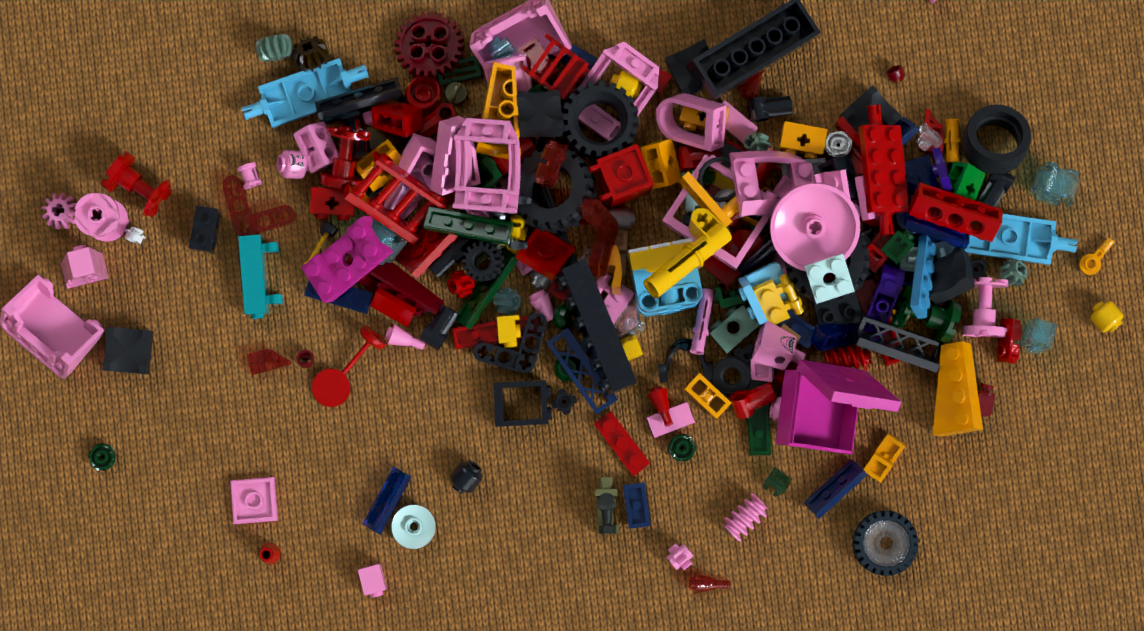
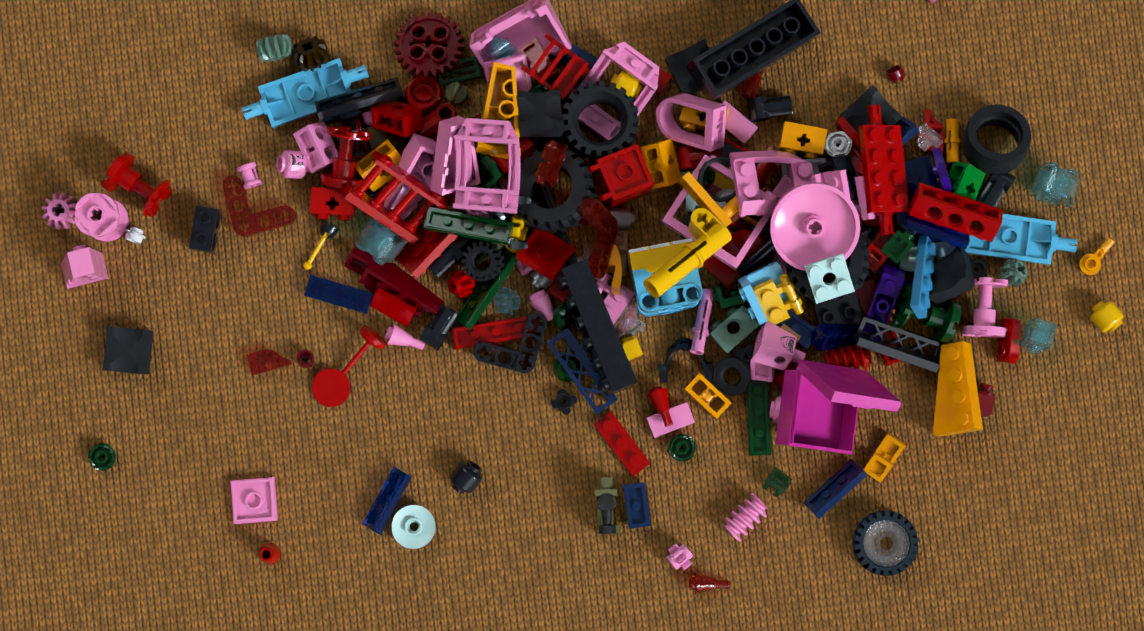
bright pink windscreen [0,275,104,379] -> none
teal brick [238,234,283,319] -> none
dark pink piece [301,216,393,303] -> none
bright pink brick [358,563,388,598] -> none
black window [493,380,552,427] -> none
yellow brick [497,315,521,348] -> none
red piece [730,382,776,419] -> none
sand green gear [744,131,771,151] -> none

